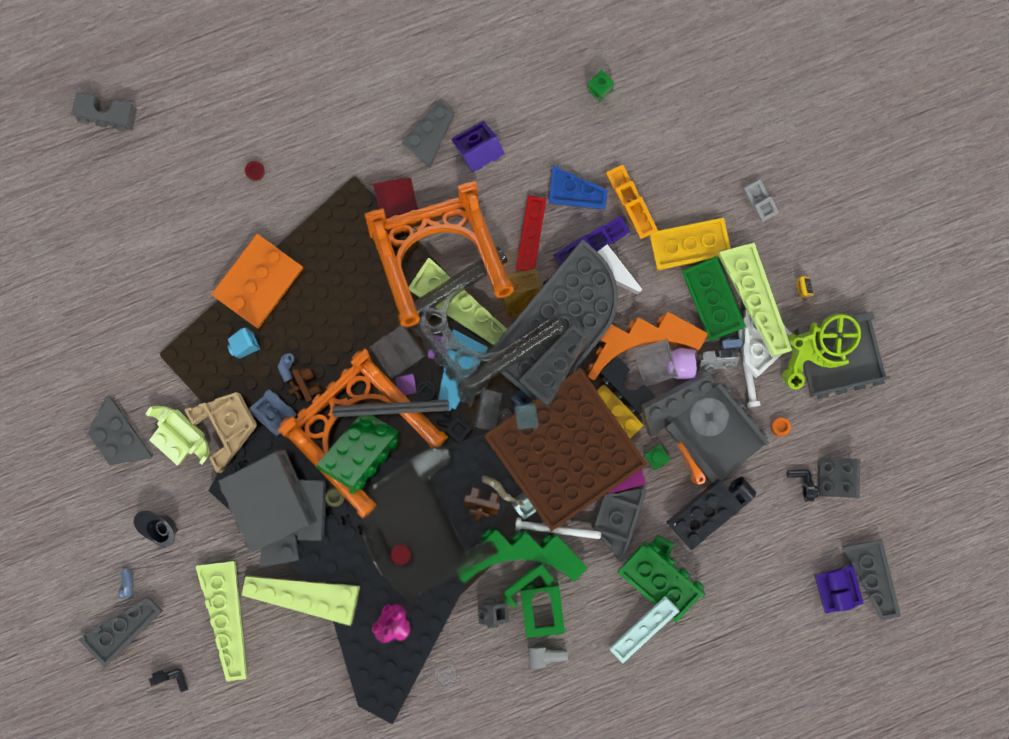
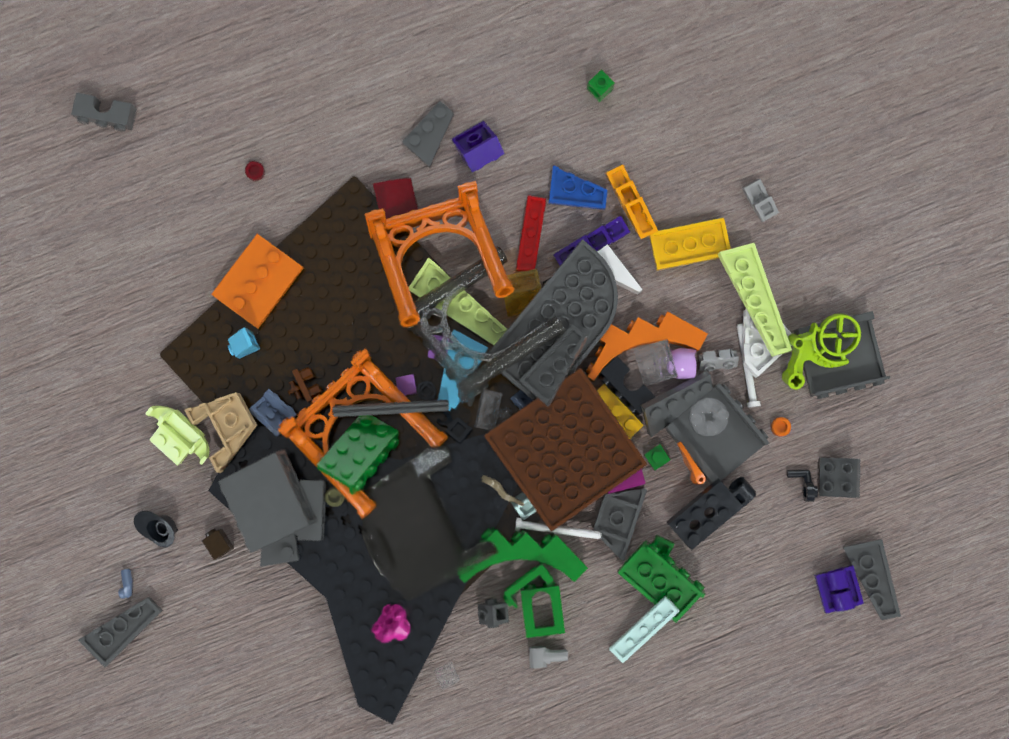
dark grey wing [88,397,153,465] -> none
black plate [149,668,188,692] -> none
yellowish green wing [196,561,247,681] -> none
yellowish green wing [242,575,360,625] -> none
sand blue arm [278,353,294,382] -> none
clear slope [370,325,425,379] -> none
dark red tile [391,545,412,565] -> none
reddish brown hips [463,488,500,522] -> none
clear light blue panel [514,403,538,429] -> none
green tile [681,256,746,342] -> none
sand blue tile [720,337,743,350] -> none
yellow slope [796,276,813,298] -> none
none -> dark brown brick [202,528,234,560]

